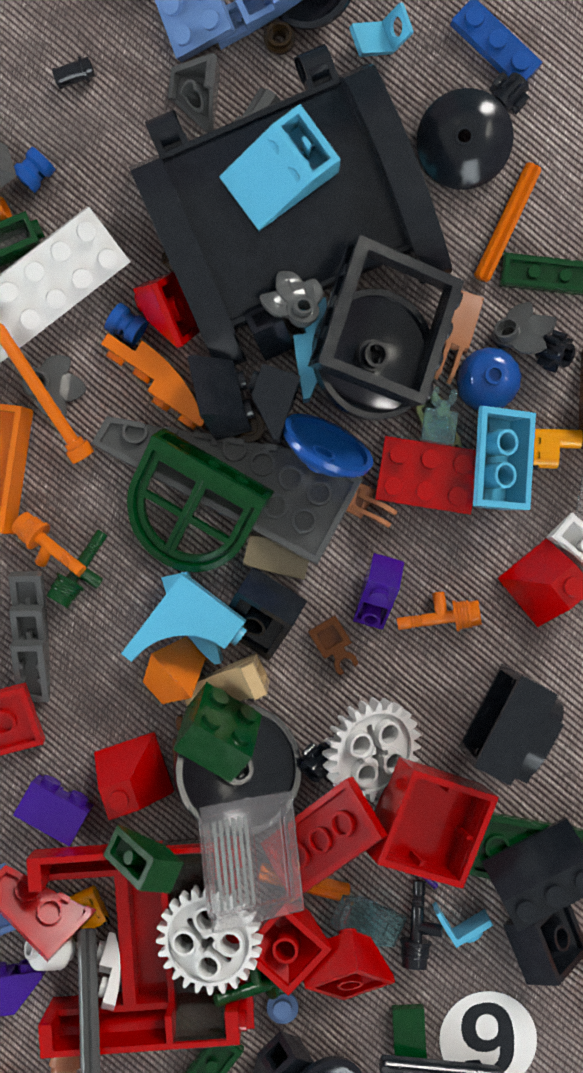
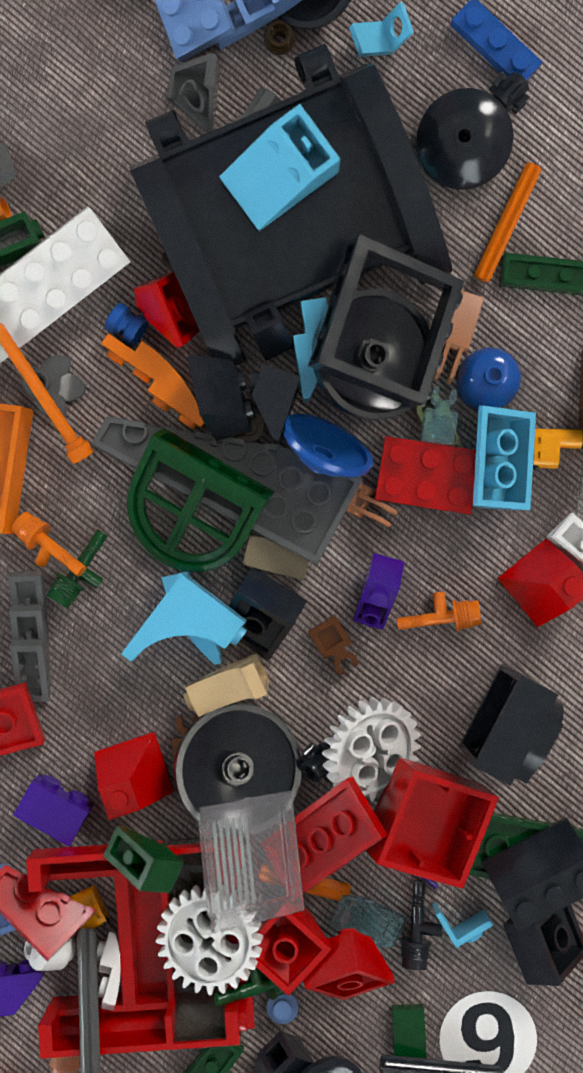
blue wheel [14,146,56,193] -> none
black pin [52,55,95,90] -> none
orange slope [143,637,208,705] -> none
dark green brick [173,682,262,783] -> none
dark grey plate [259,271,323,328] -> none
dark grey plate [492,301,557,354] -> none
black gear [535,330,575,373] -> none

